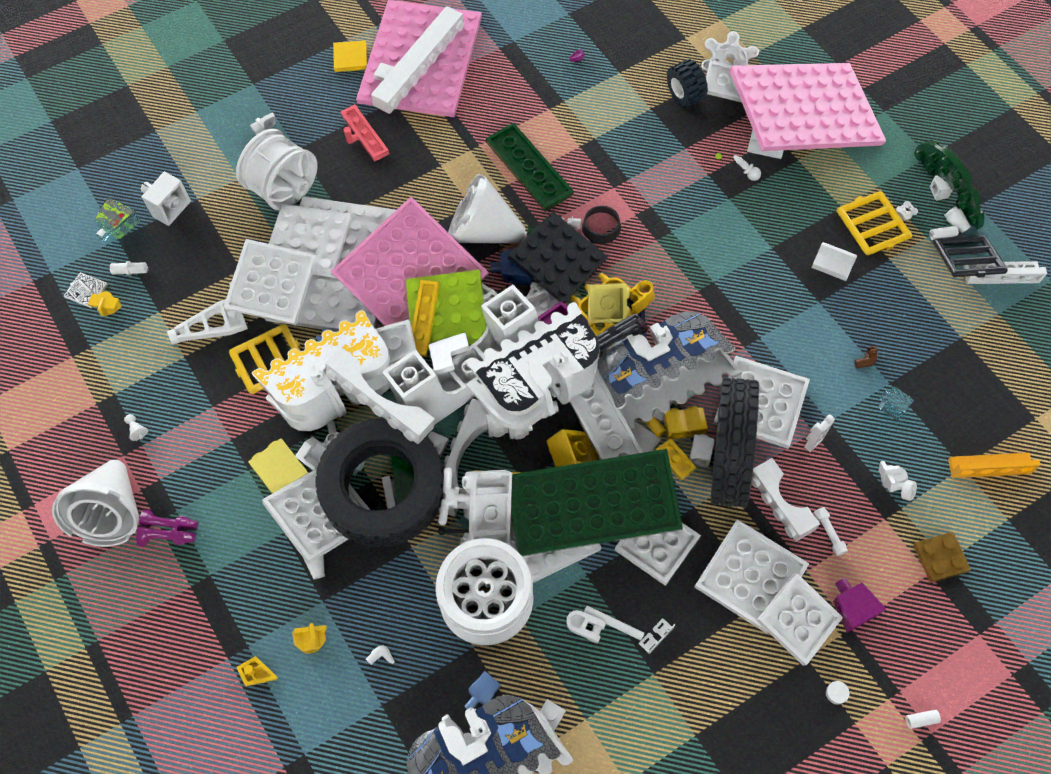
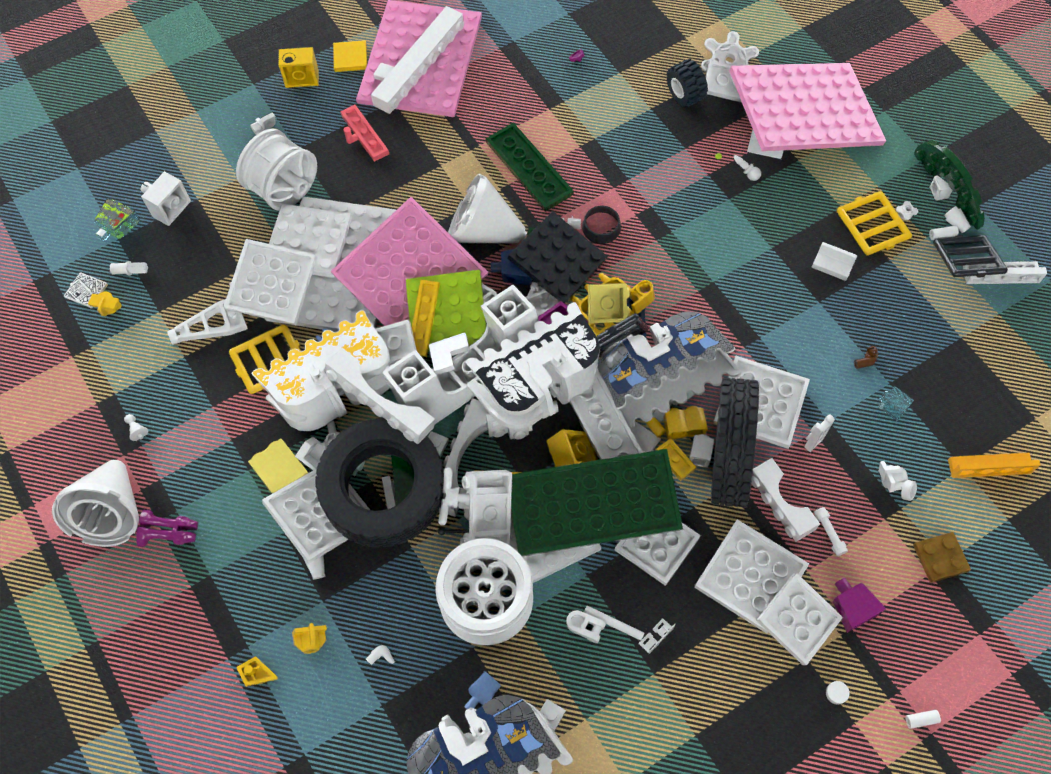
none -> yellow brick [279,47,319,88]

